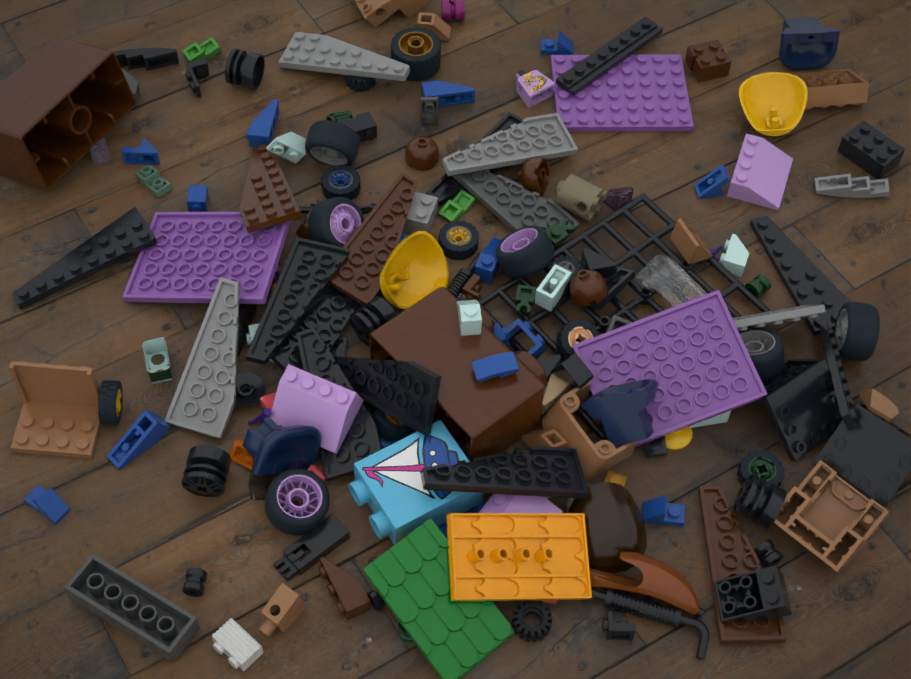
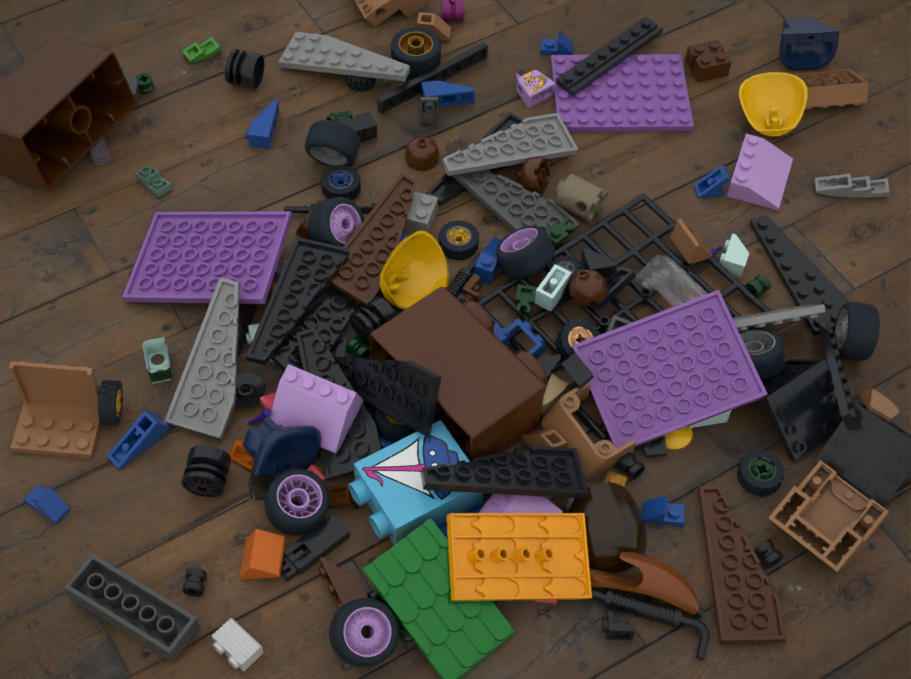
black wing [12,207,158,309] -> none
black slope [114,48,179,71] -> none
blue slope [122,138,160,165] -> none
black bracket [185,59,209,98] -> none
blue brick [187,185,209,212] -> none
reddish brown wing [239,144,302,233] -> none
medium nougat torso [259,583,306,637] -> none
light aqua slope [266,132,306,164] -> none
bright green slope [438,190,476,222] -> none
light aqua slope [457,300,482,336] -> none
blue slope [471,352,520,383] -> none
black tyre [512,600,552,642] -> none
dark blue piece [582,379,659,445] -> none
clear purple slope [602,187,634,211] -> none
black slope [714,565,792,622] -> none
black wheel [733,474,786,529] -> none
black brick [838,121,905,180] -> none
none -> dark green wheel [135,73,154,94]
none -> orange slope [239,529,286,580]
none -> reddish brown bracket [328,483,358,510]
none -> wheel [329,598,399,667]
none -> dark green wheel [346,336,370,358]
none -> black plate [377,42,488,114]
none -> black wheel [617,452,646,481]

